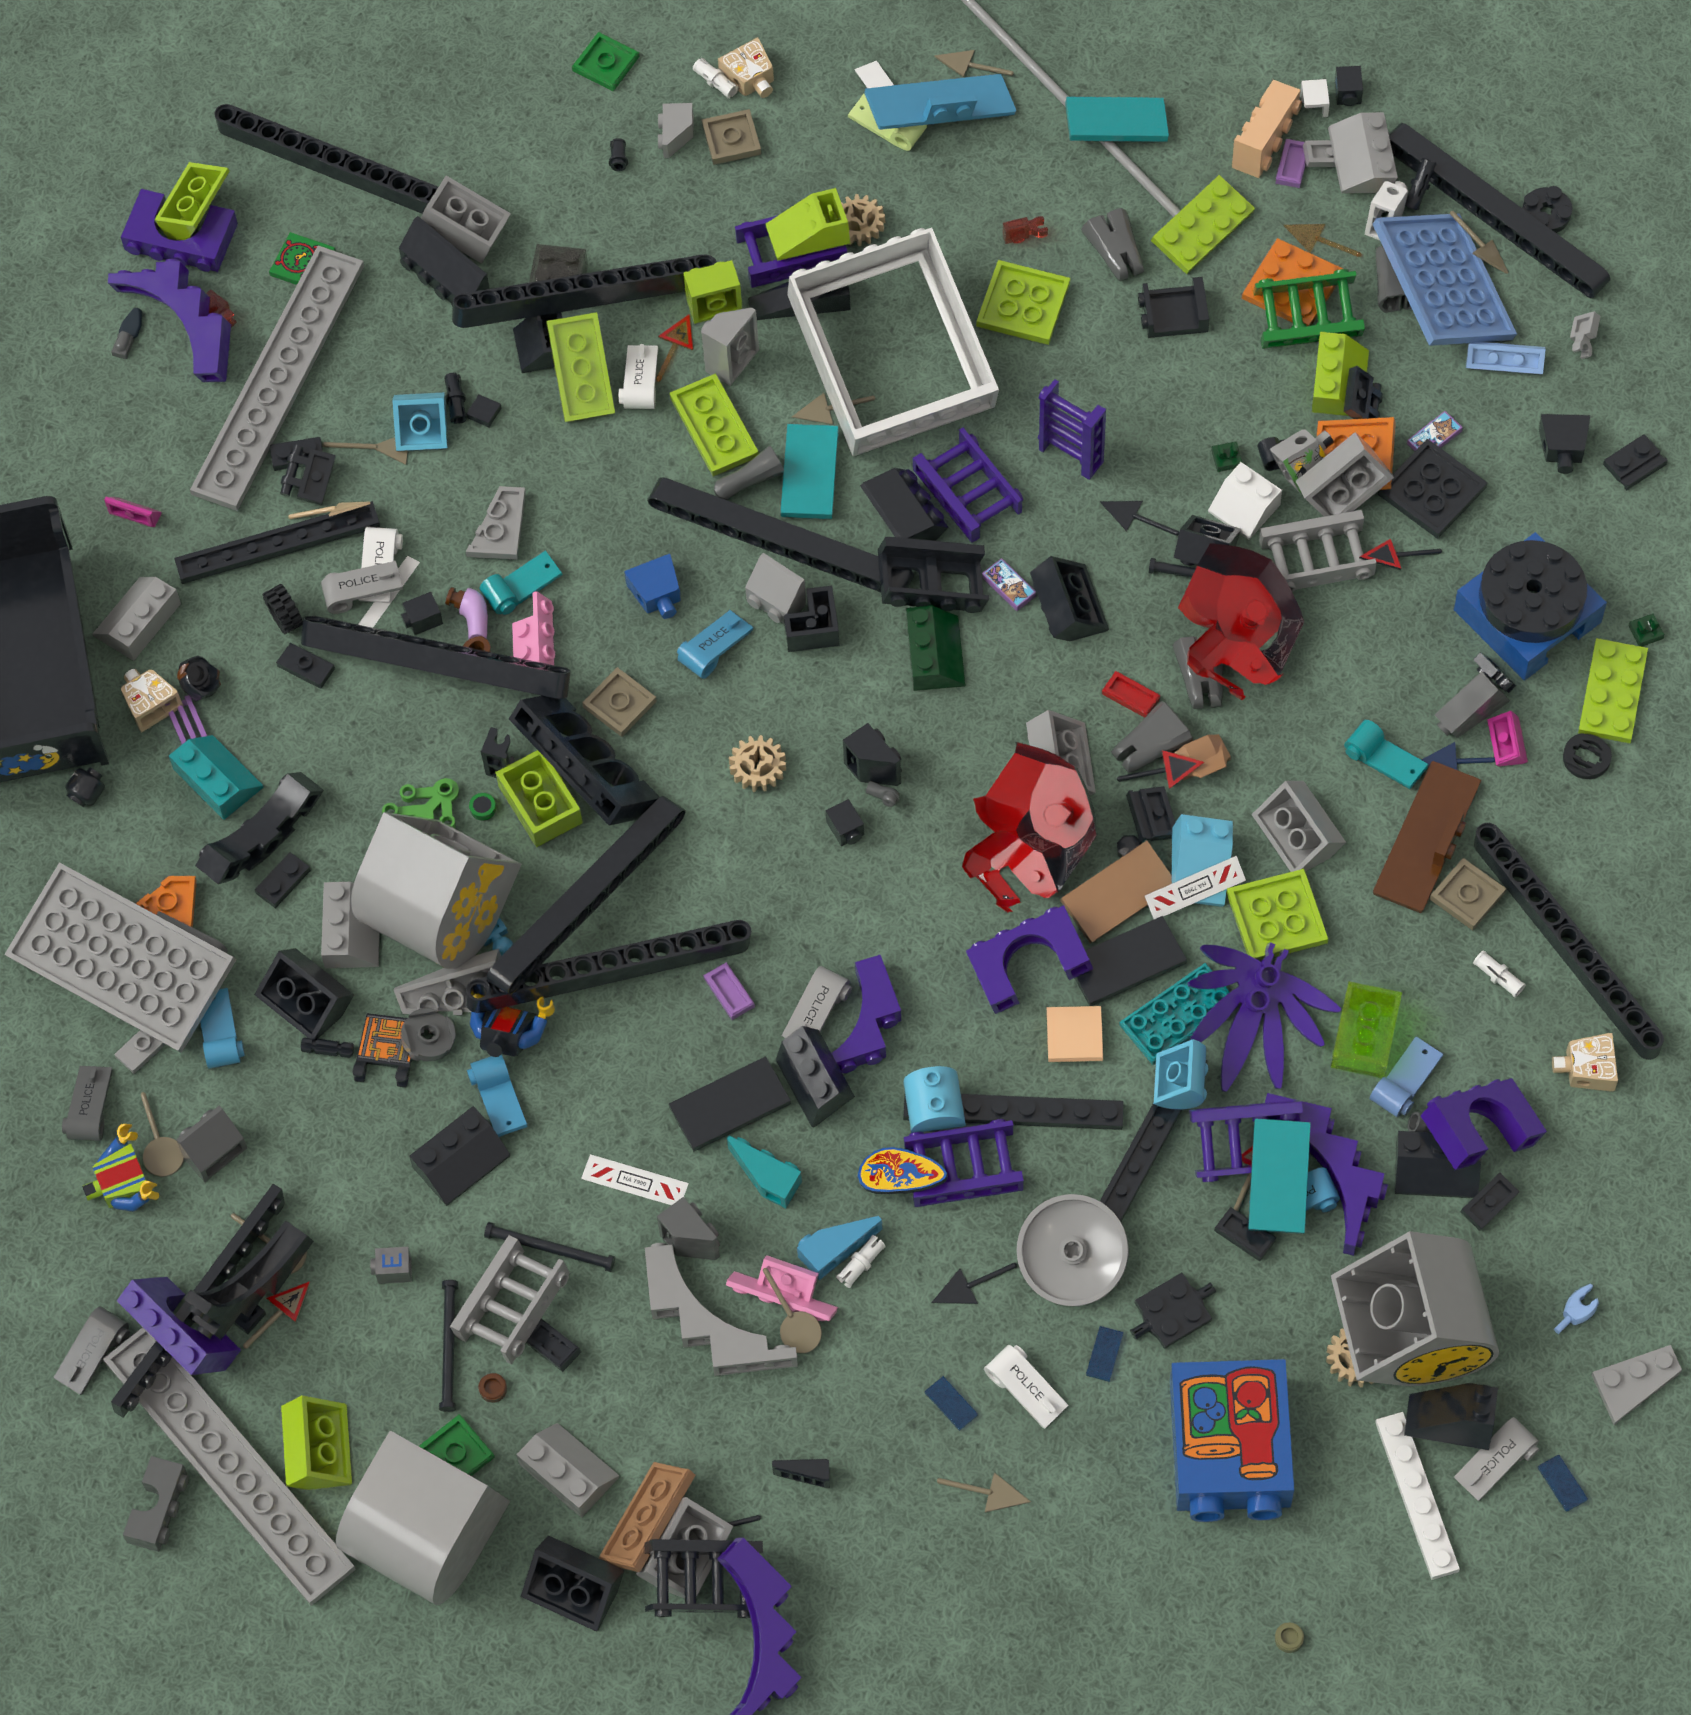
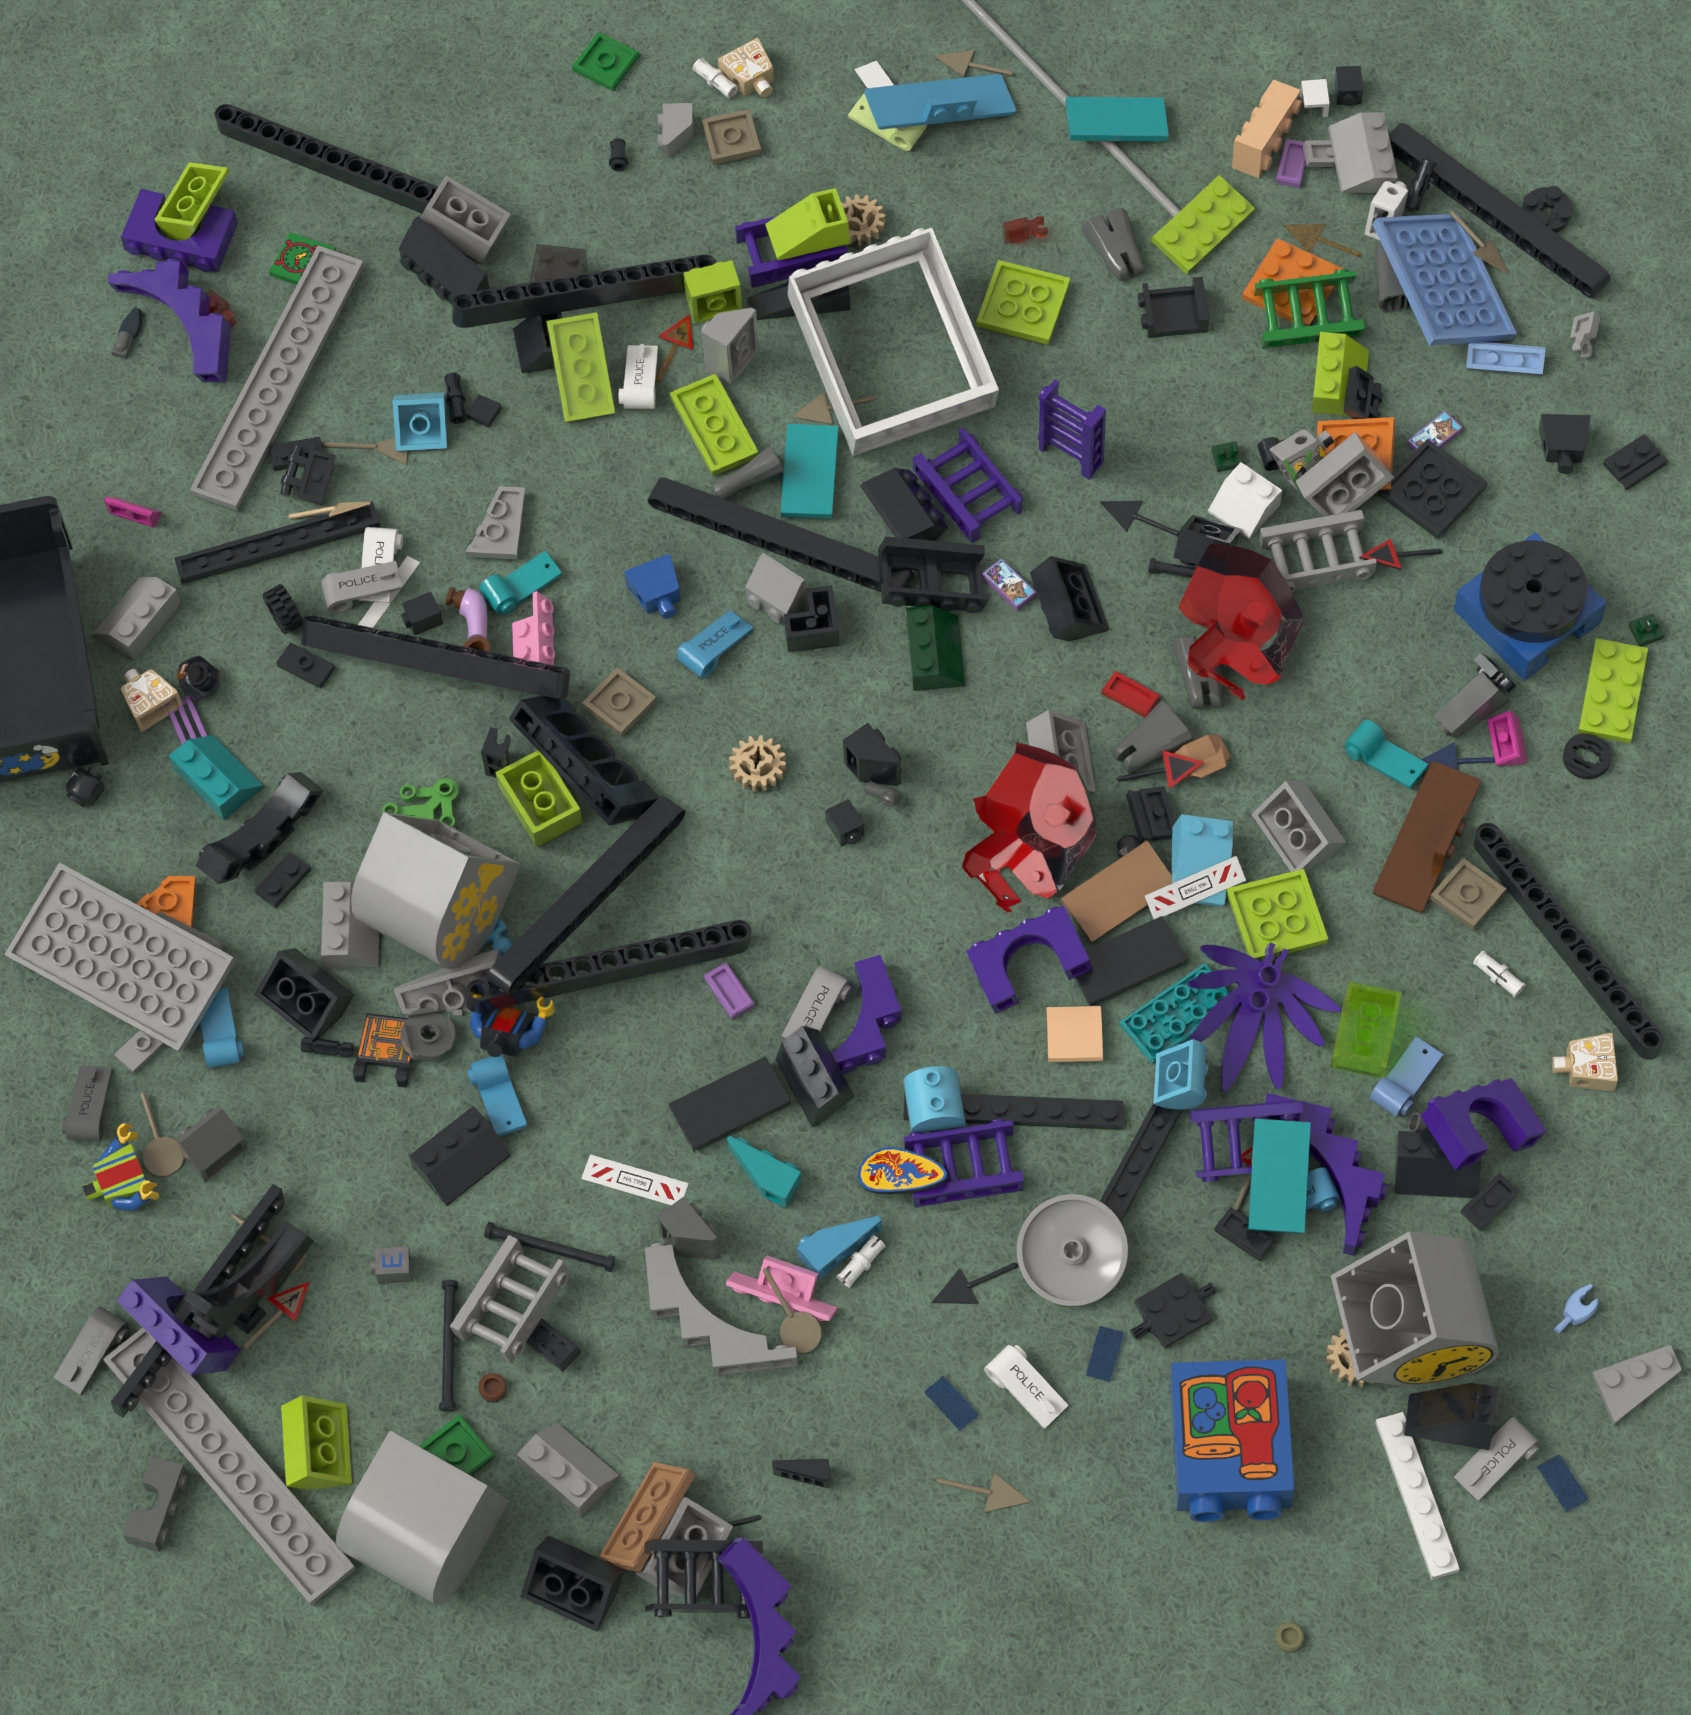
tile [469,793,496,821] -> none

